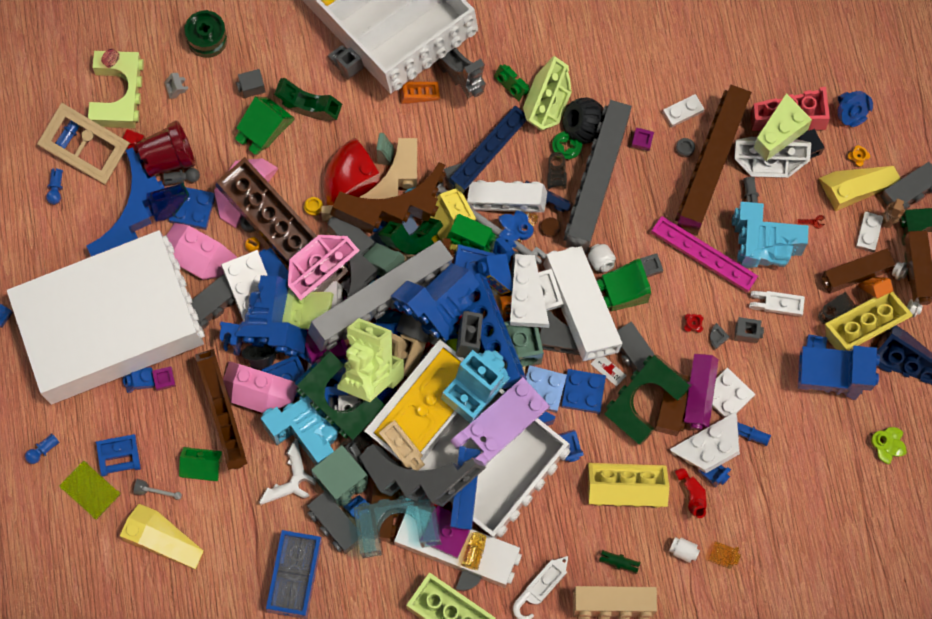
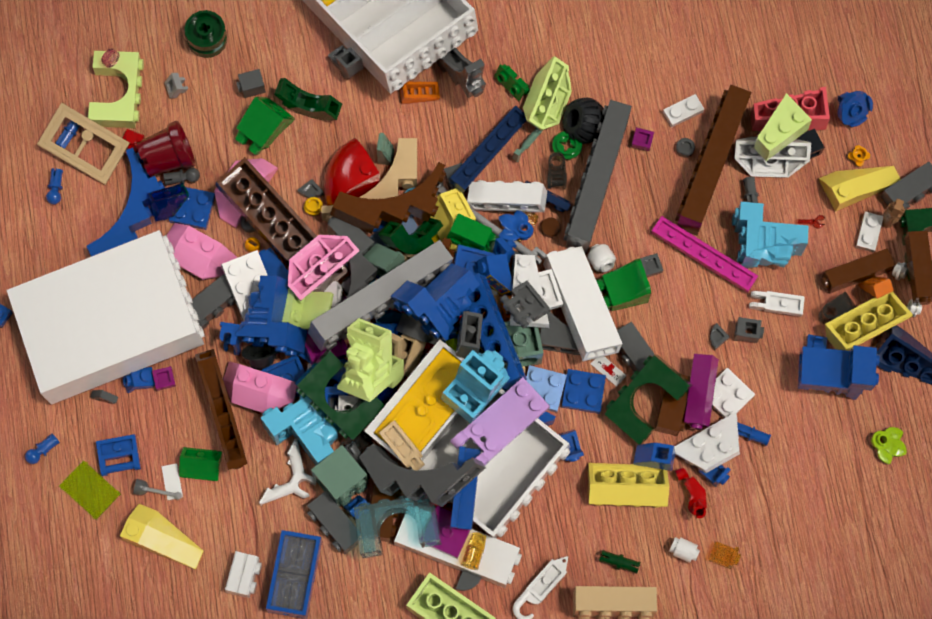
red plate [684,314,704,333] -> none
none -> dark grey tile [90,390,118,404]
none -> white sticker [161,463,183,500]
none -> white brick [225,551,262,598]
none -> dark grey tile [297,179,324,198]
none -> dark grey plate [500,280,550,329]
none -> sand green piece [512,127,543,162]
none -> blue slope [633,442,676,471]

